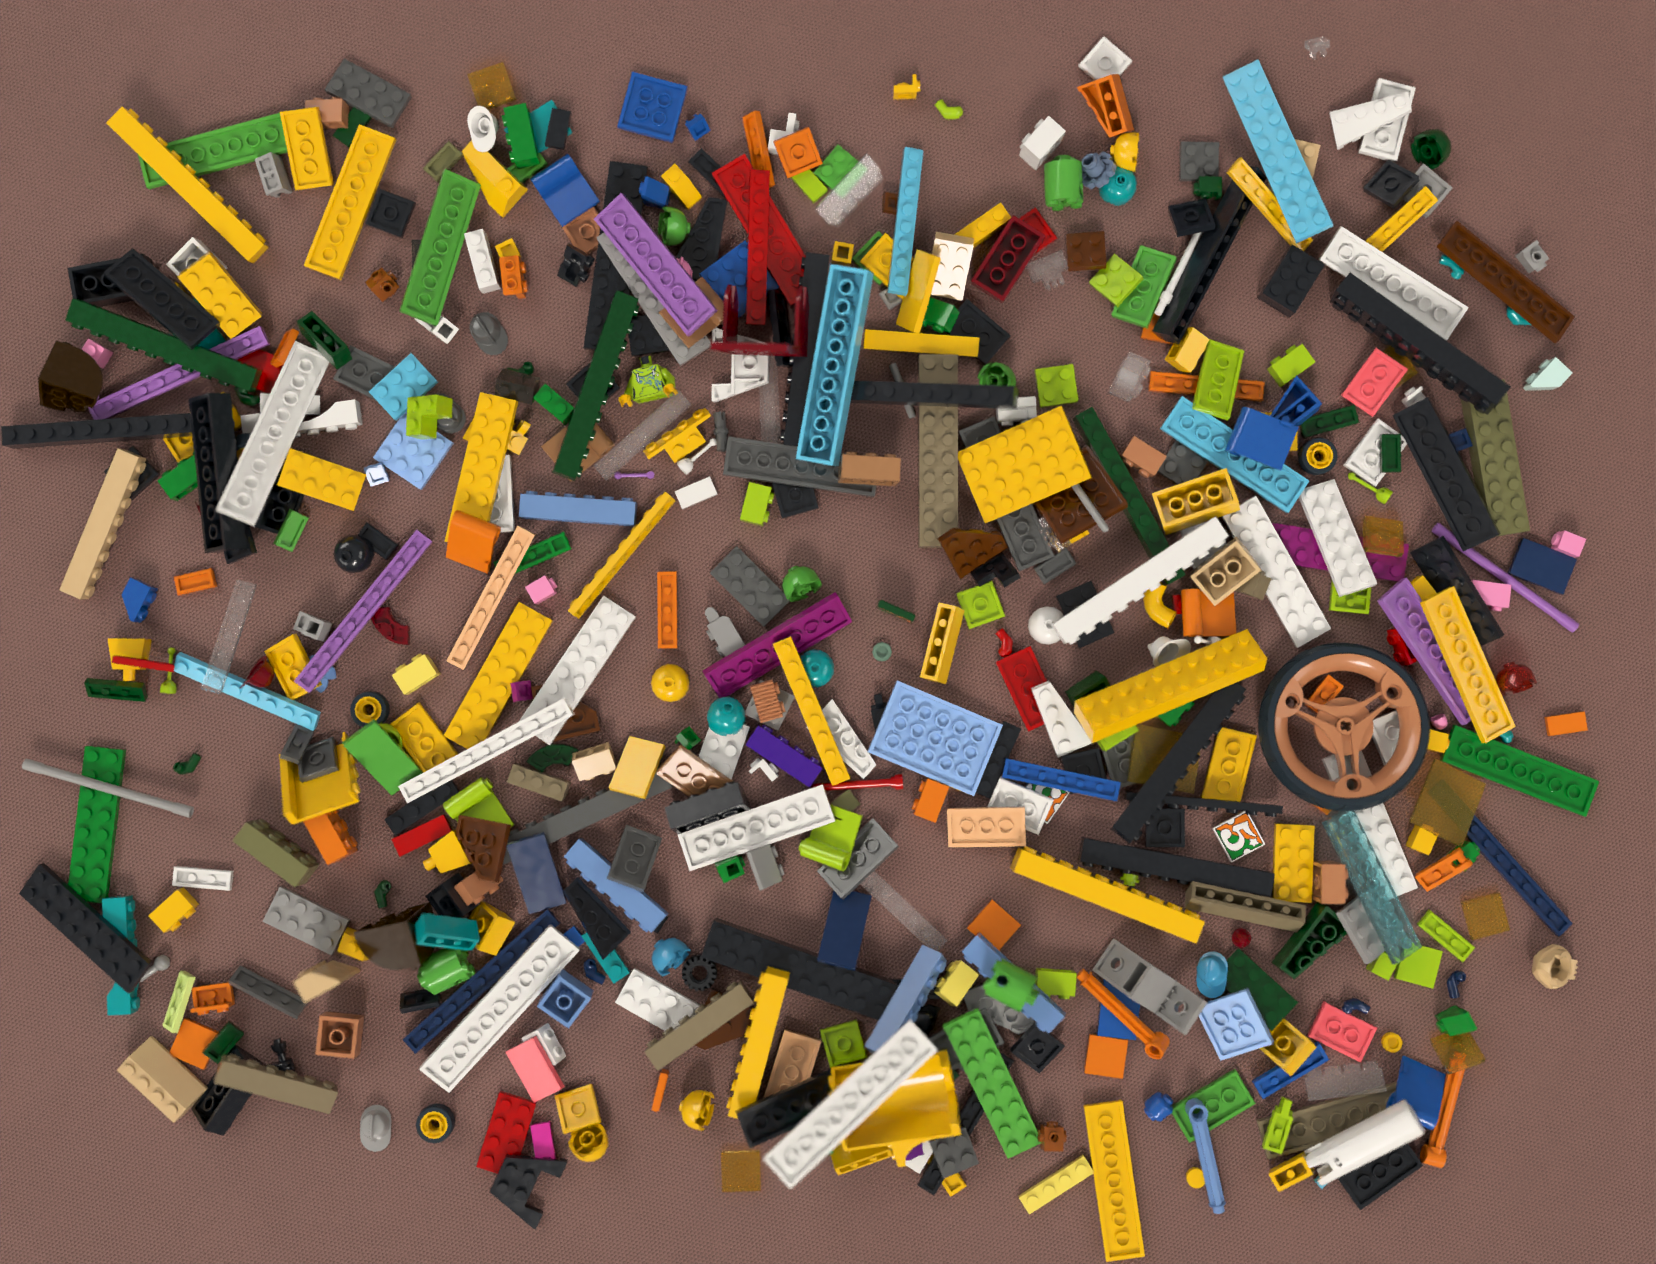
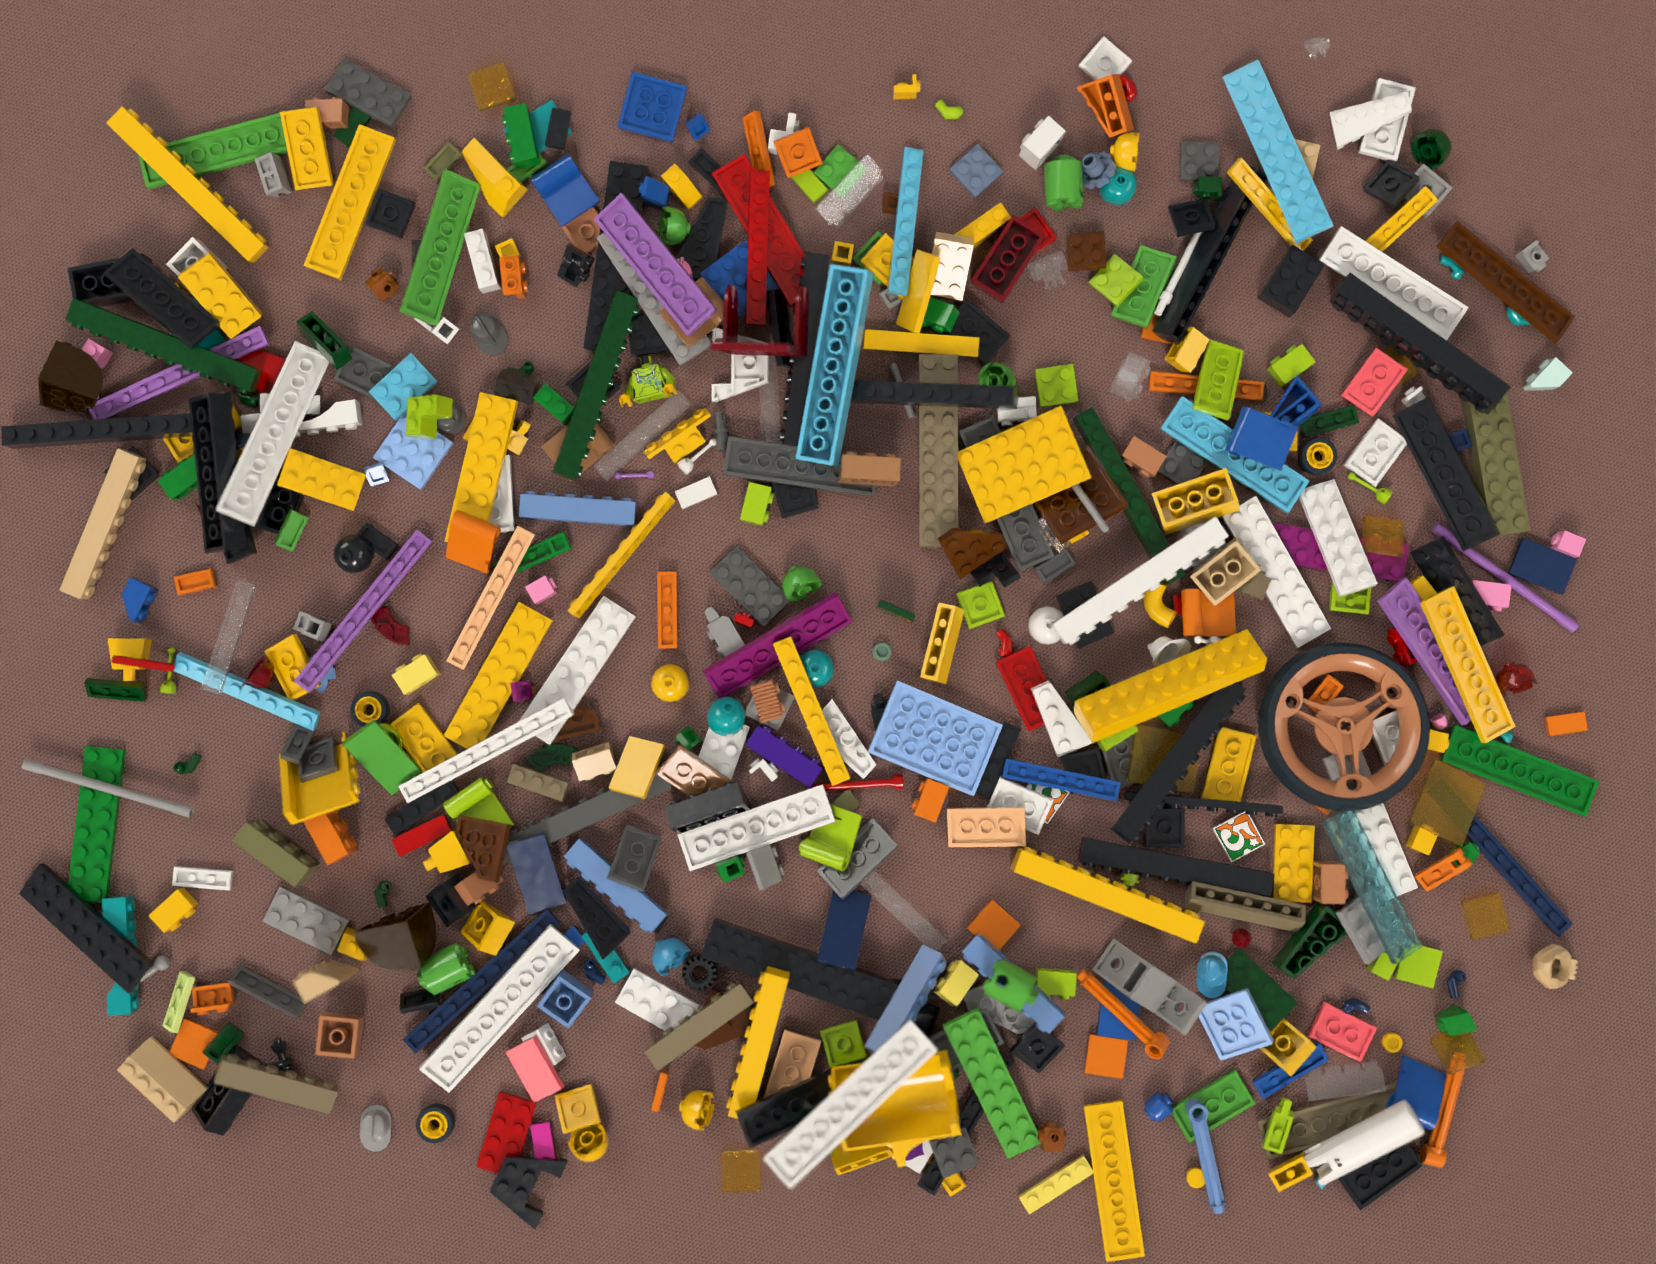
orange tile [270,328,299,367] -> none
teal brick [415,914,480,951] -> none
white piece [467,106,499,152] -> none
dark green tile [1380,434,1401,473] -> none
lime tile [1417,910,1475,962] -> none
none -> red plate [734,612,755,628]
none -> sand blue plate [949,144,1003,199]
none -> red arm [1120,74,1137,102]

